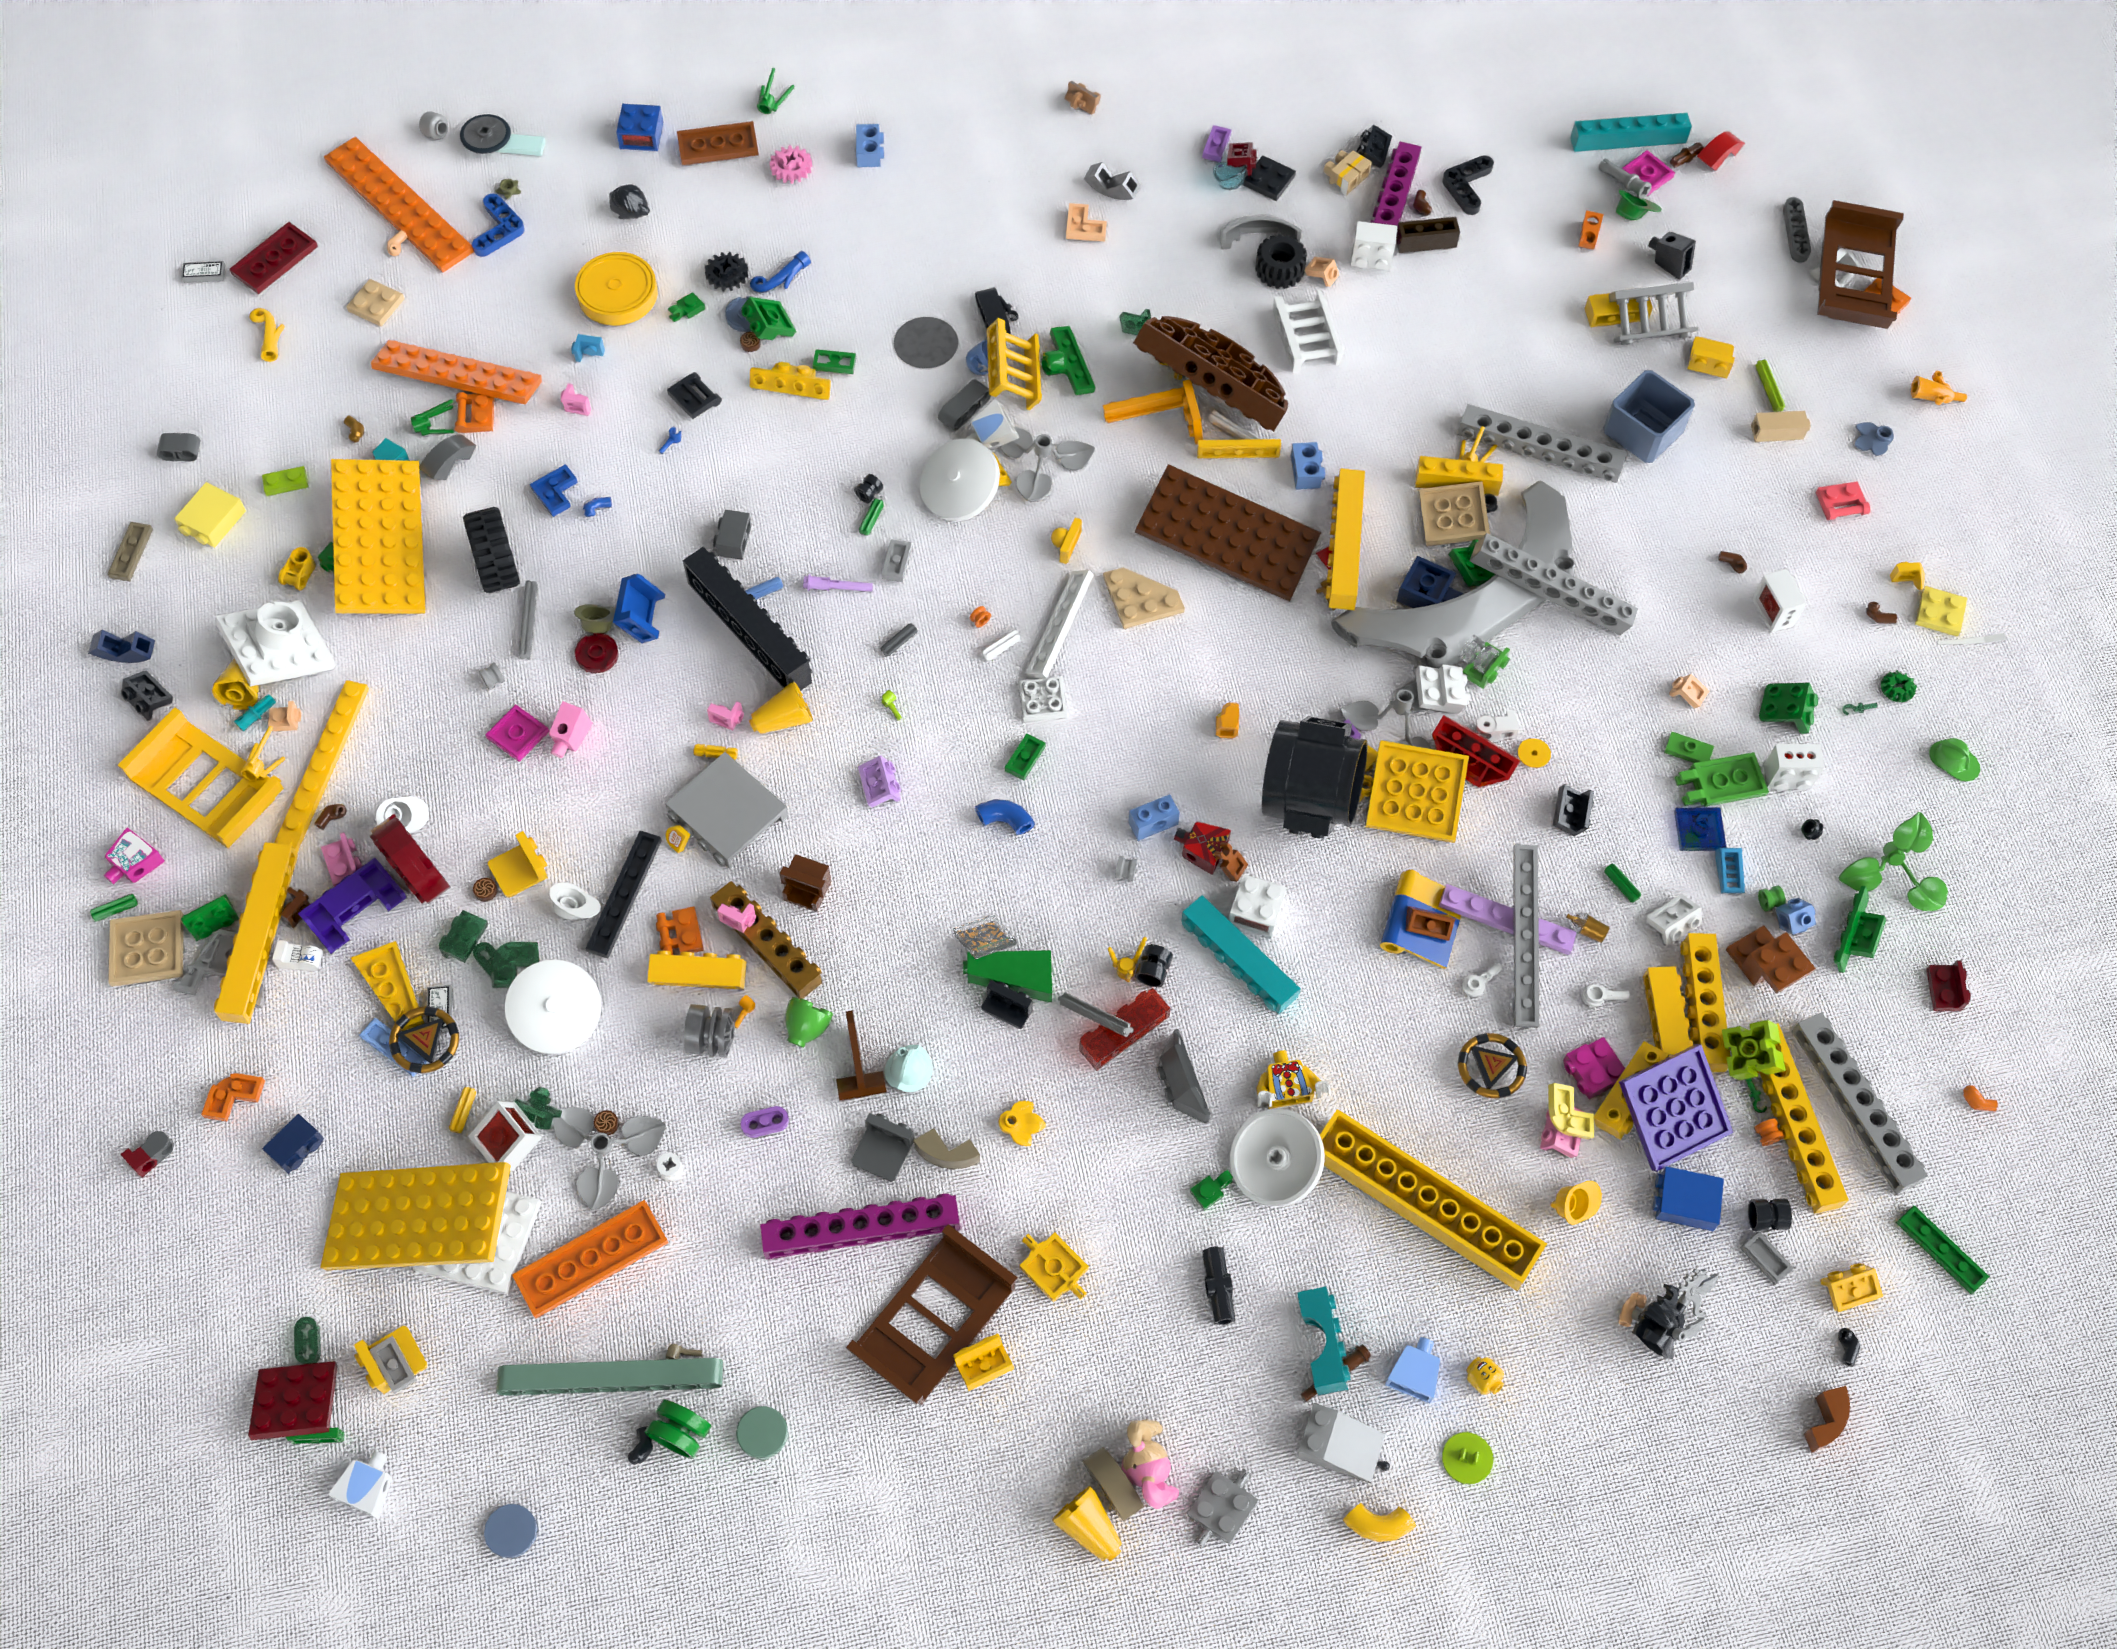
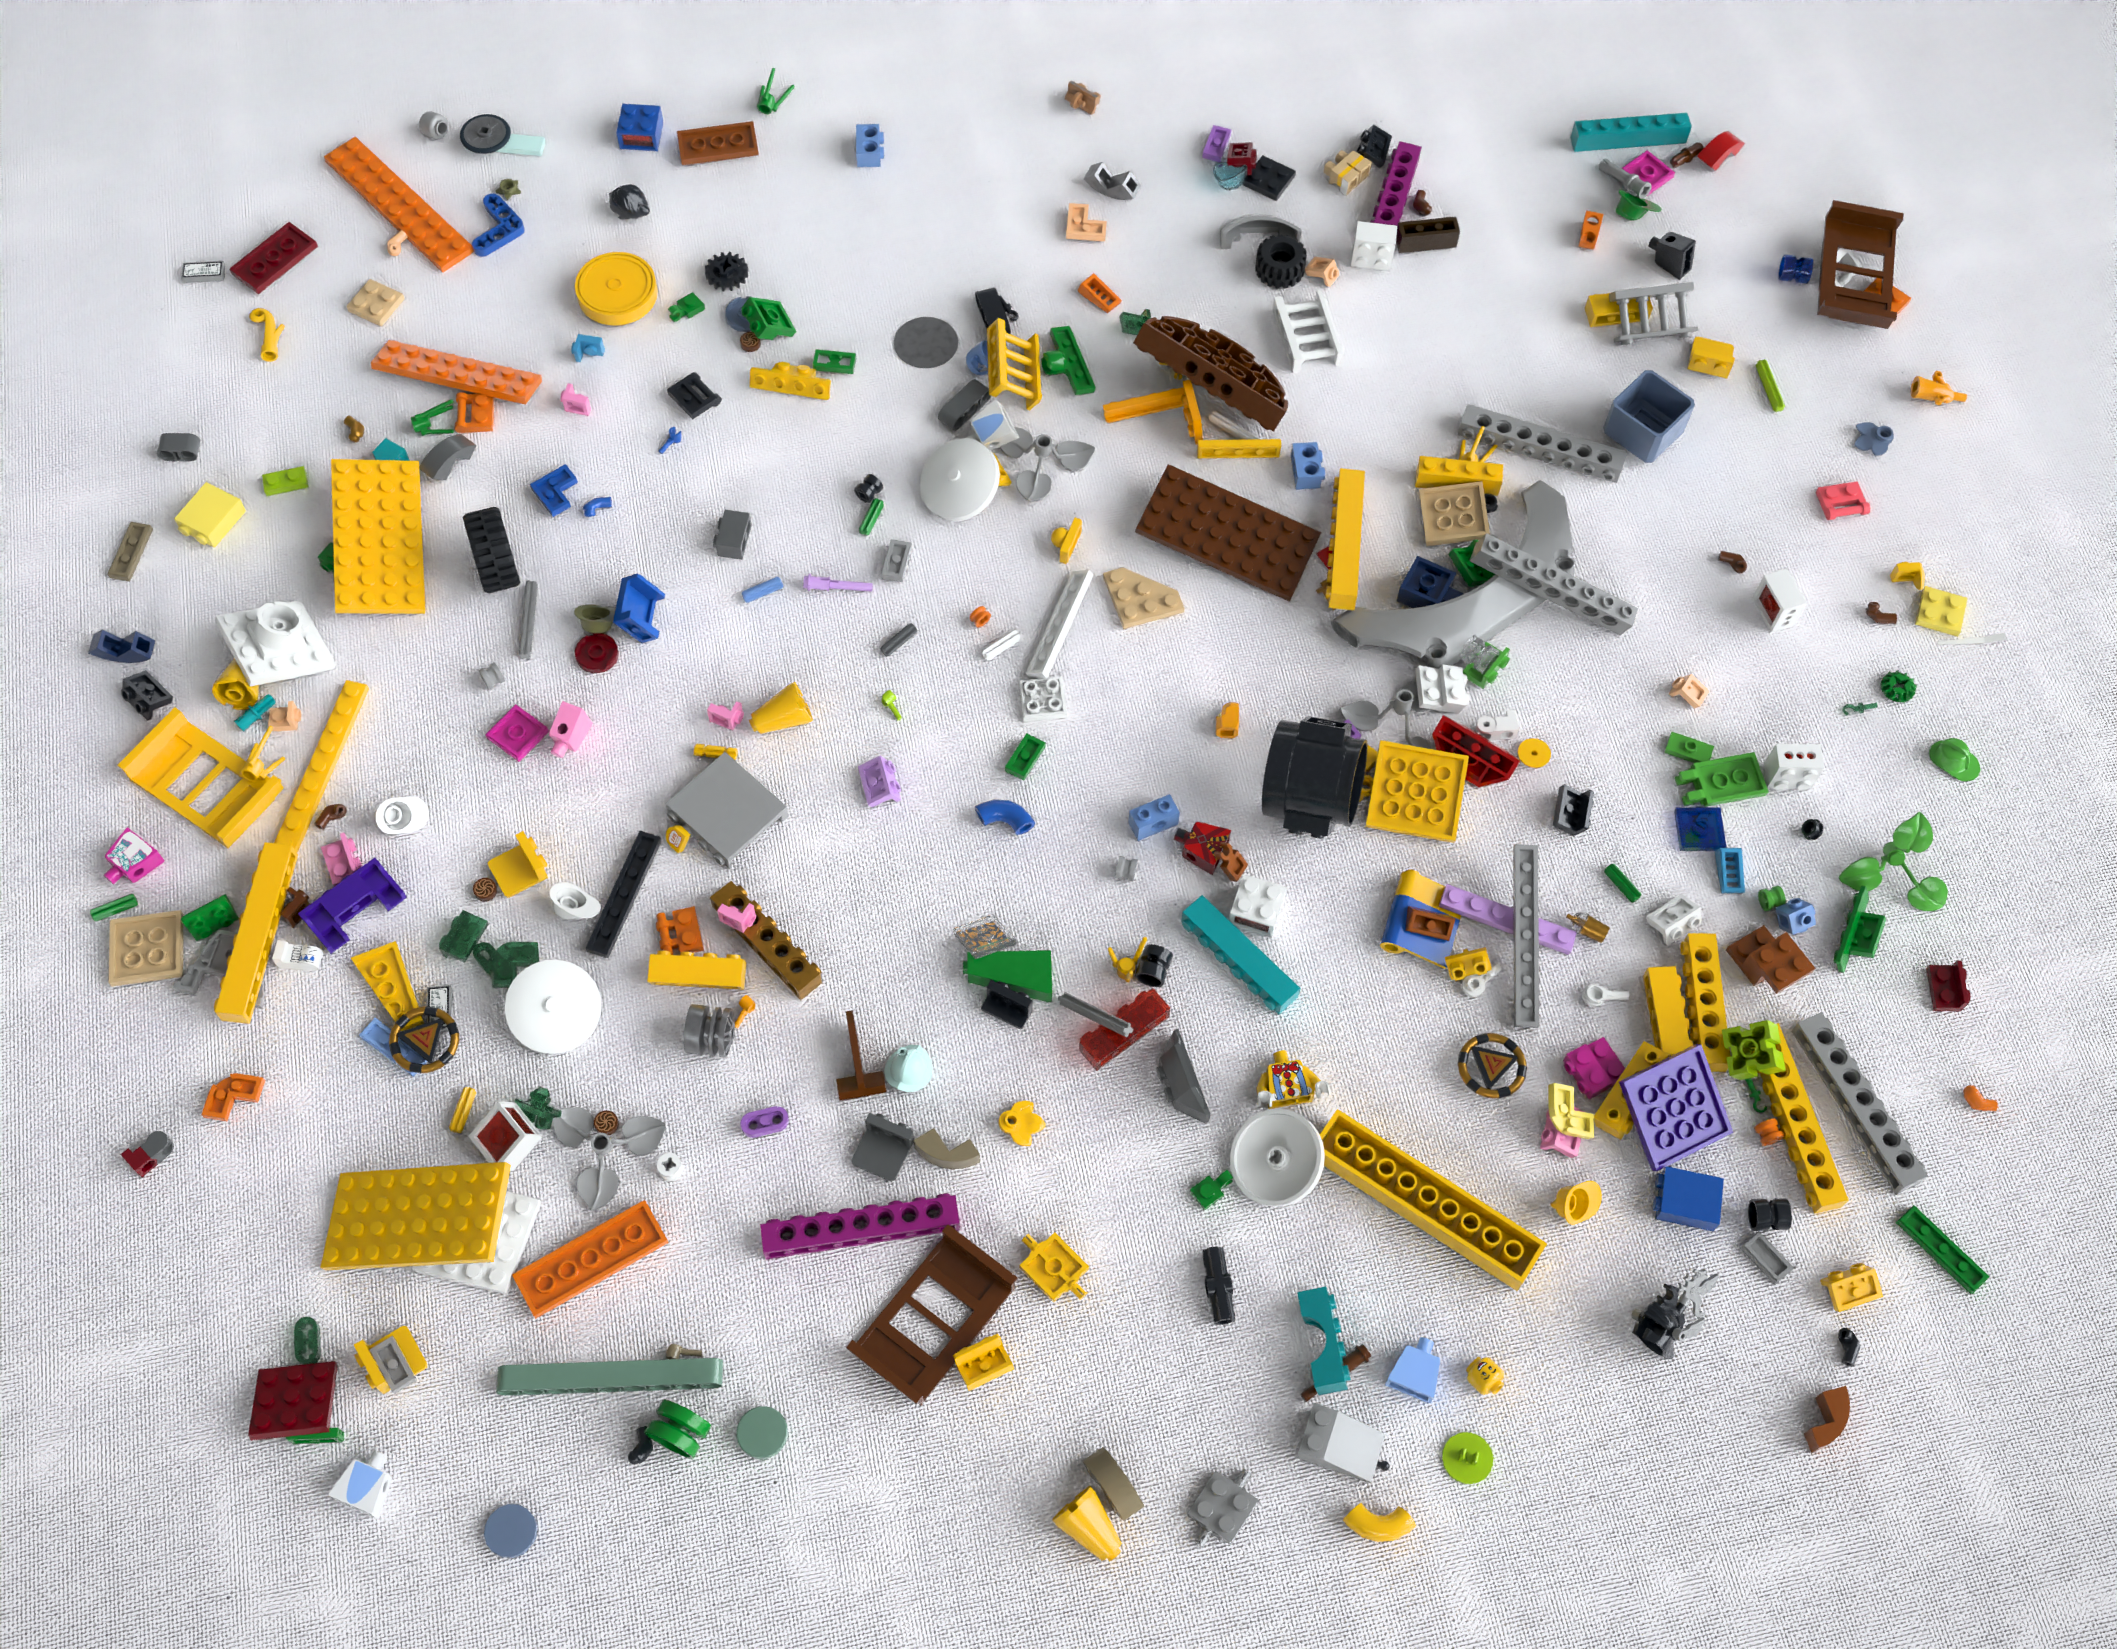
dark blue brick [262,1114,324,1174] -> none
yellow piece [278,547,316,591] -> none
dark red piece [370,814,451,904] -> none
black brick [682,546,812,691] -> none
blue plant [750,250,811,292] -> none
bright pink gear [770,145,812,184] -> none
reddish brown plate [779,854,832,912] -> none
bright green piece [785,997,833,1048] -> none
hair [1121,1419,1179,1509] -> none
black beam [1442,155,1494,215] -> none
light nougat arm [1618,1292,1647,1327] -> none
tan brick [1751,411,1810,442] -> none
green bracket [1759,682,1818,734] -> none
dark grey beam [1783,197,1811,263] -> none
none -> orange slope [1078,273,1122,313]
none -> yellow hips [1445,947,1492,981]
none -> clear blue wheel [1778,254,1814,284]

